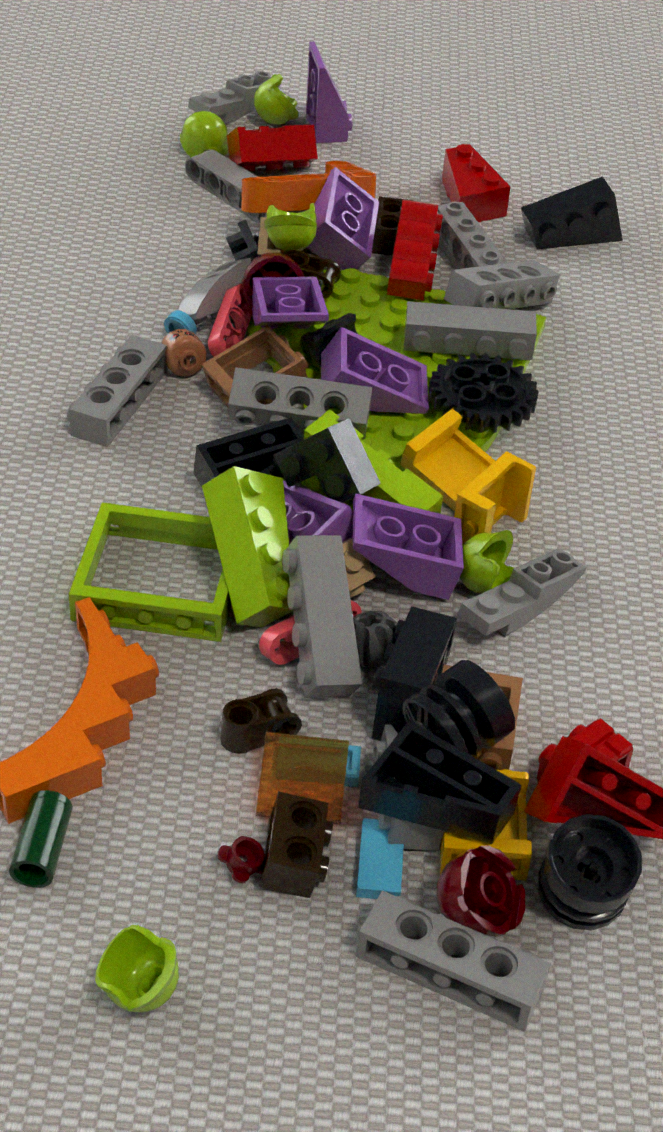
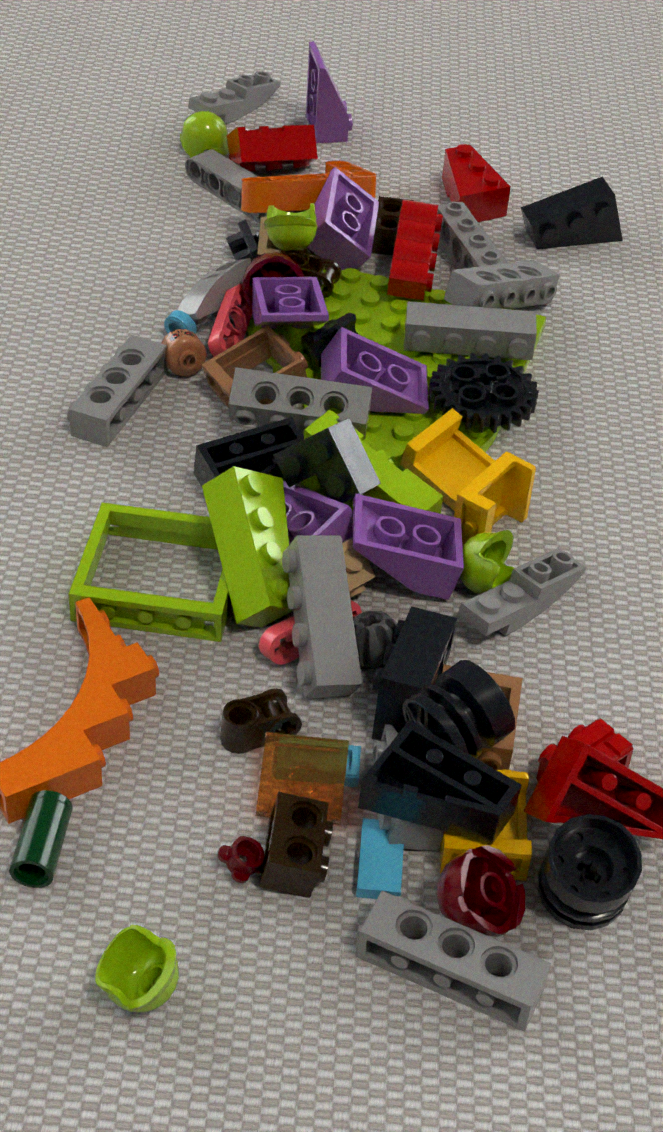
lime helmet [254,74,299,125] -> none

